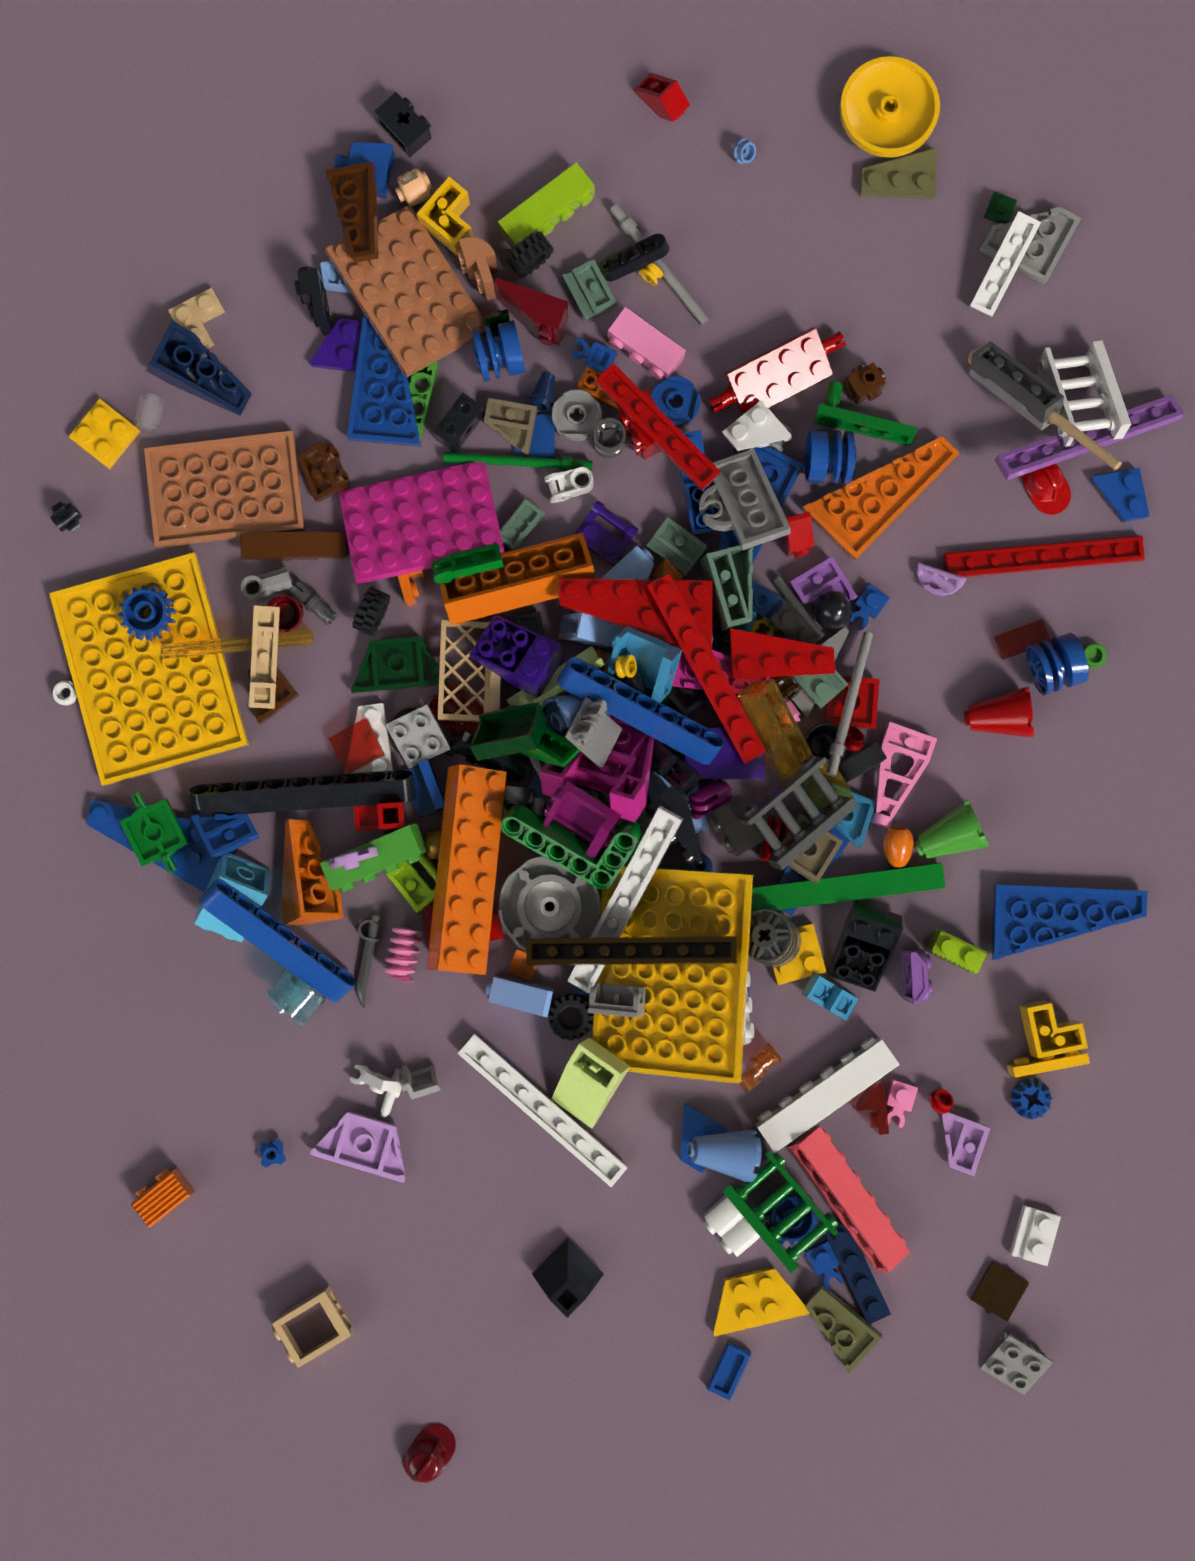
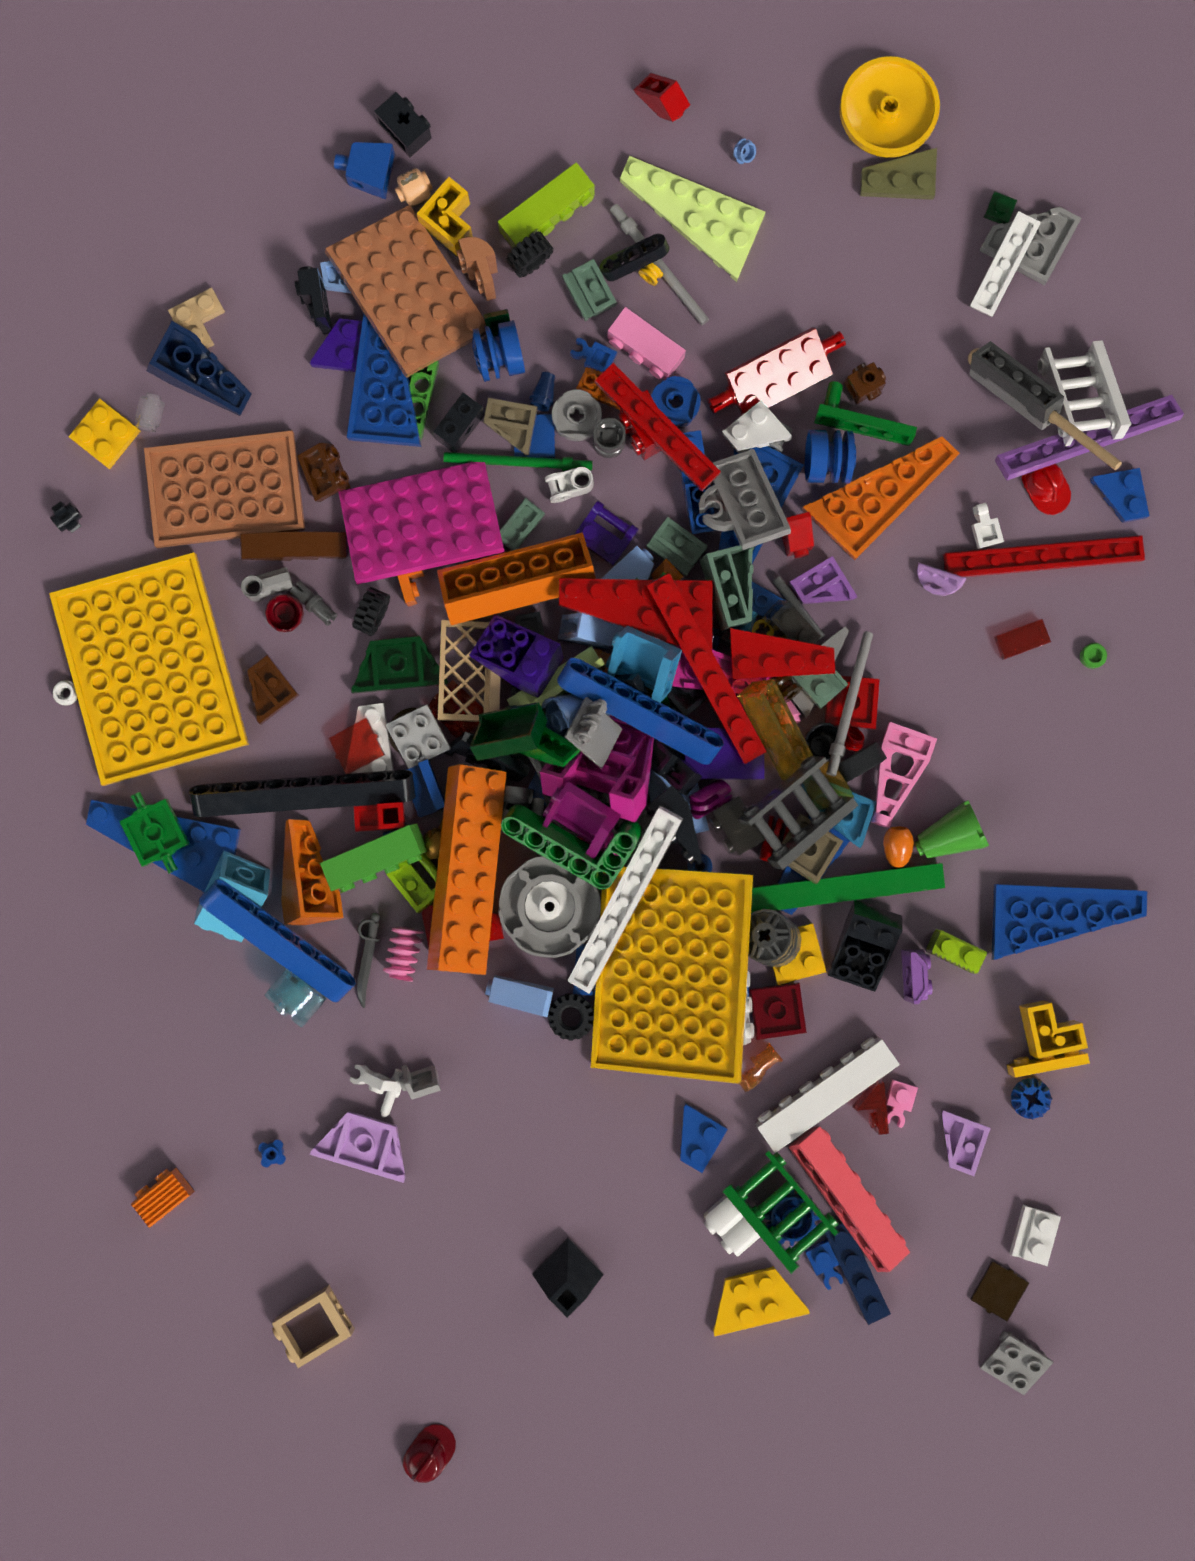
blue gear [118,585,177,641] -> none
clear yellow axle [161,630,314,659] -> none
blue wing [191,814,259,860] -> none
tan slope [249,605,280,709] -> none
reddish brown wing [325,162,378,263] -> none
lavender plate [328,846,378,870] -> none
green hinge [431,543,504,584] -> none
white plate [458,1034,628,1187] -> none
dark red slope [494,278,568,346] -> none
orange slope [508,948,537,981] -> none
dark brown brick [526,936,737,966] -> none
yellowish green slope [551,1037,631,1128] -> none
light grey hinge [588,983,646,1018] -> none
yellow bush [615,654,637,678] -> none
medium blue cone [687,1130,762,1182] -> none
blue tile [706,1341,751,1401] -> none
dark azure slope [802,973,859,1020] -> none
olive wing [805,1284,882,1374] -> none
black hair [812,591,853,631] -> none
blue plate [849,584,890,631] -> none
red plate [929,1089,954,1114] -> none
red cone [964,687,1034,738] -> none
blue wheel [1026,632,1089,696] -> none
none -> yellowish green wing [620,156,766,282]
none -> dark red plate [749,982,807,1040]
none -> white plate [971,503,1004,549]

